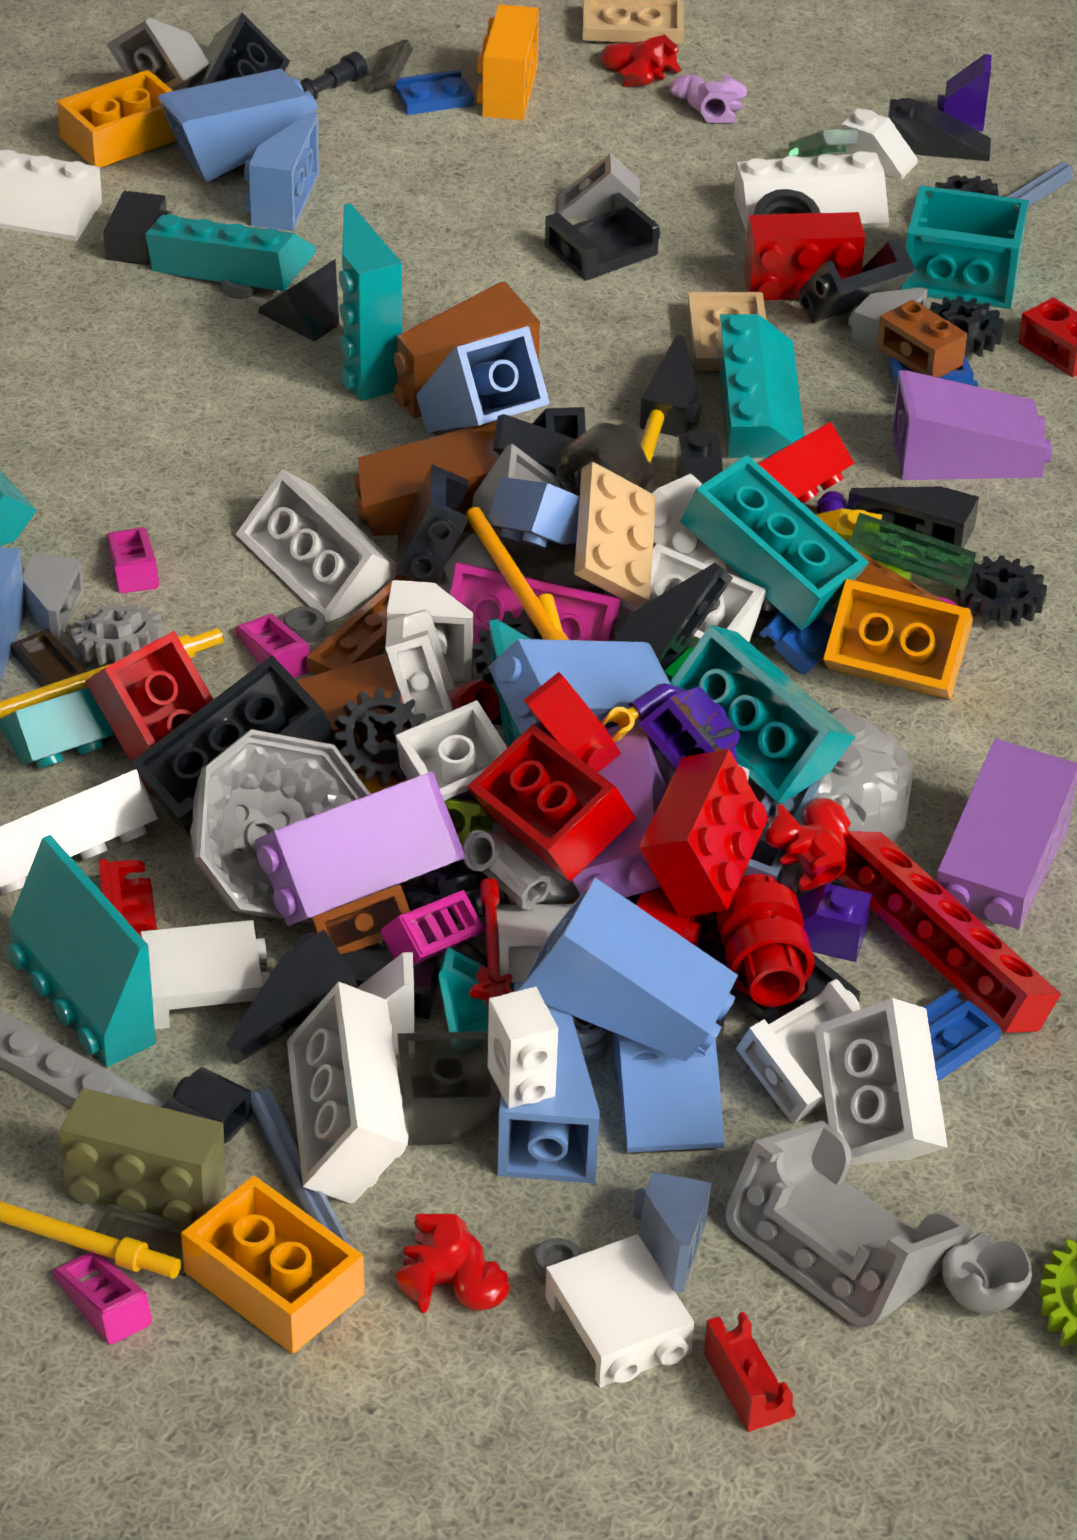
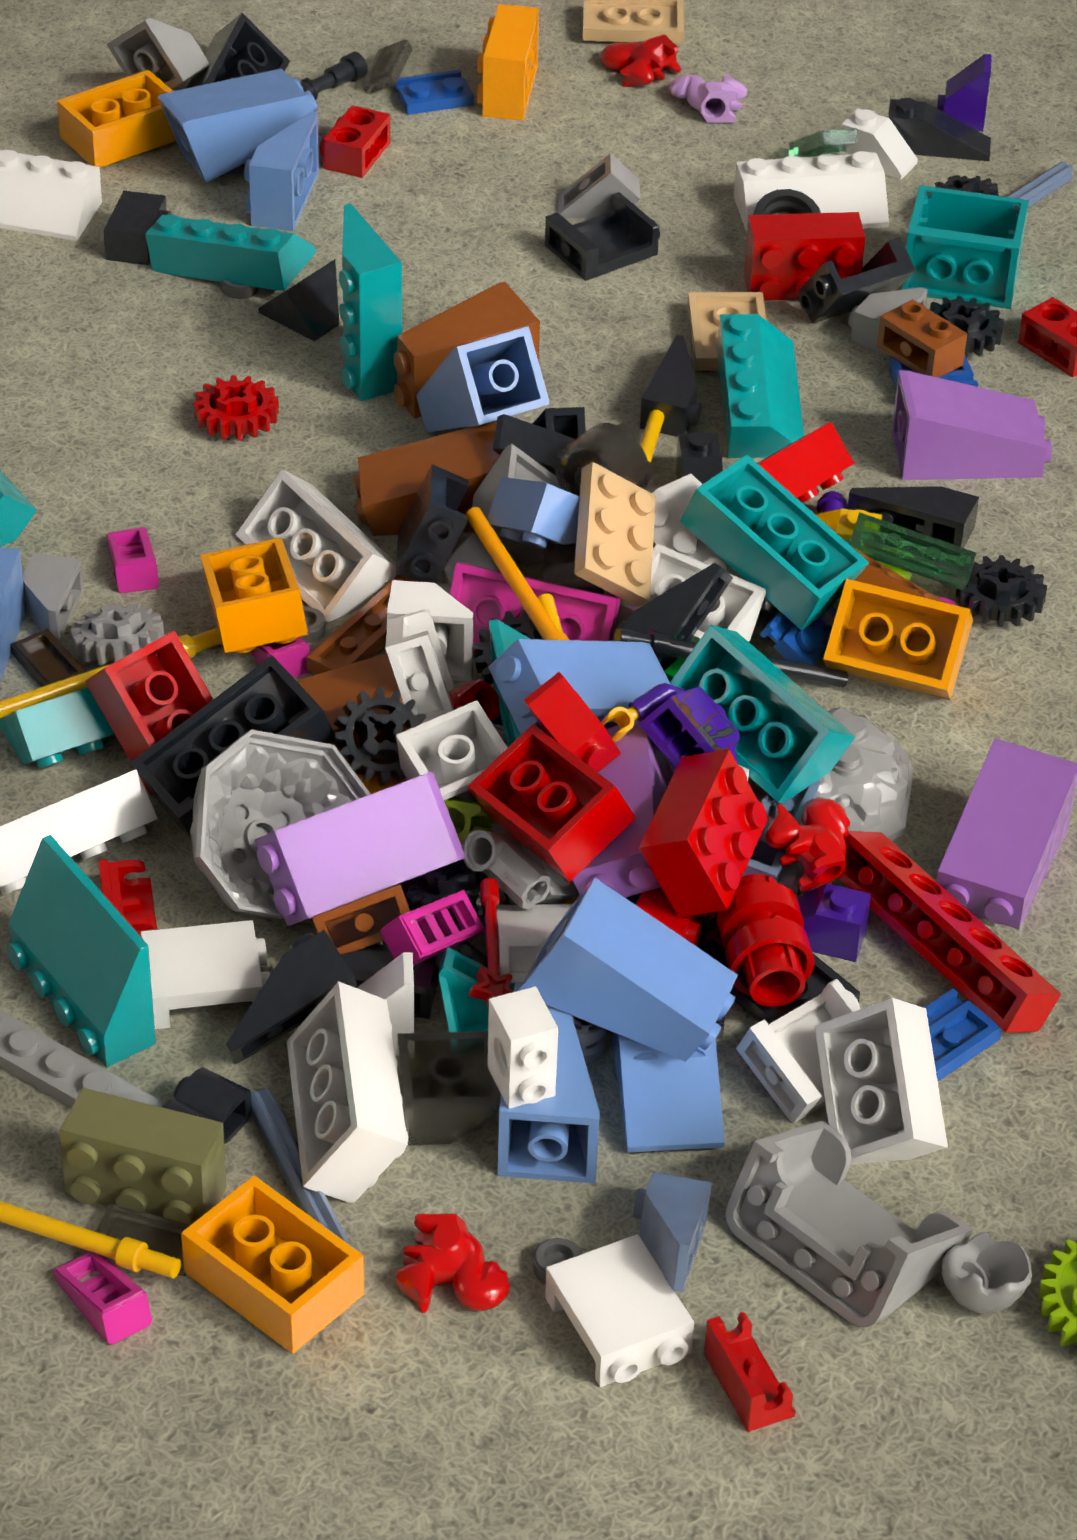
none -> red gear [194,375,279,441]
none -> light orange brick [200,537,308,653]
none -> red brick [320,105,391,178]
none -> black bar [614,628,848,688]

